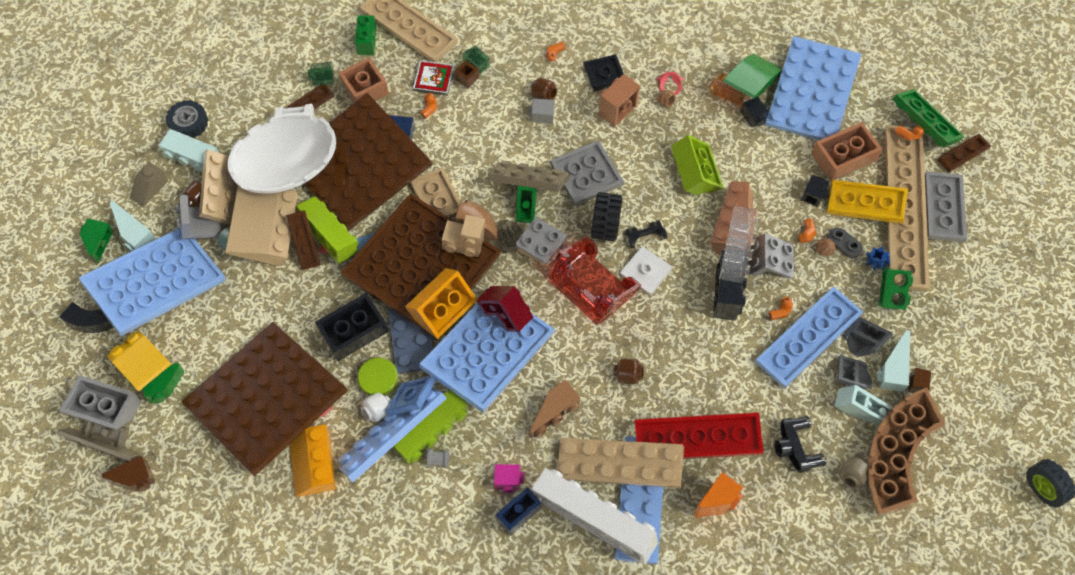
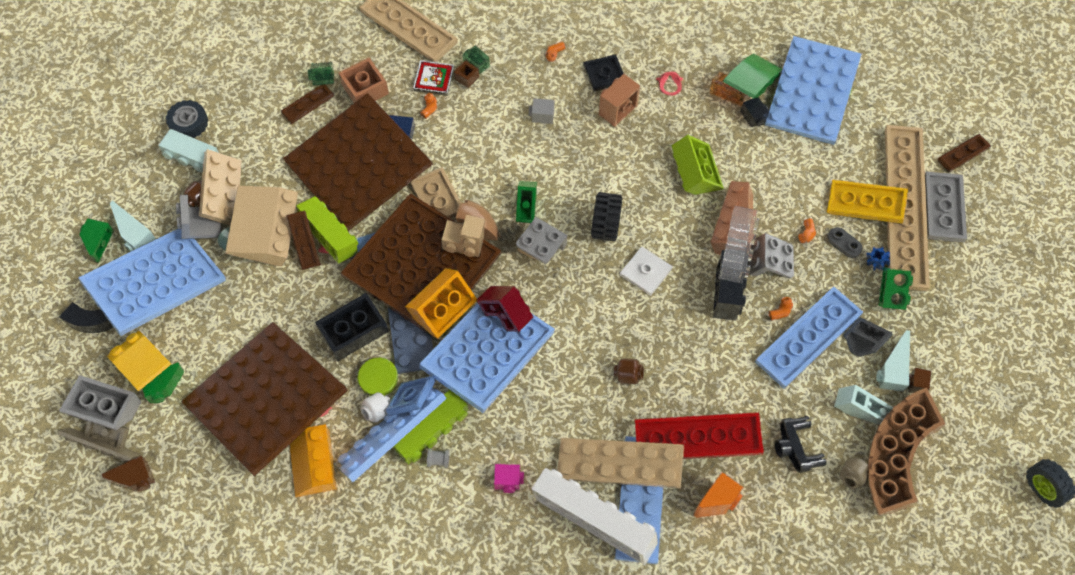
dark tan slope [130,162,168,207] -> none
white dish [228,104,336,194] -> none
green brick [355,15,377,55] -> none
dark tan plate [488,161,570,192] -> none
dark blue brick [496,487,542,536] -> none
reddish brown head [530,78,557,100] -> none
medium nougat slope [530,379,580,438] -> none
clear red windscreen [548,236,642,324] -> none
light grey plate [550,140,624,207] -> none
black piece [626,220,668,249] -> none
medium nougat plate [658,90,676,107] -> none
black brick [801,175,830,207] -> none
nougat brick [811,122,882,181] -> none
medium nougat plate [816,238,836,256] -> none
dark grey slope [834,355,872,390] -> none
green plate [892,89,965,148] -> none
orange arm [894,125,924,141] -> none

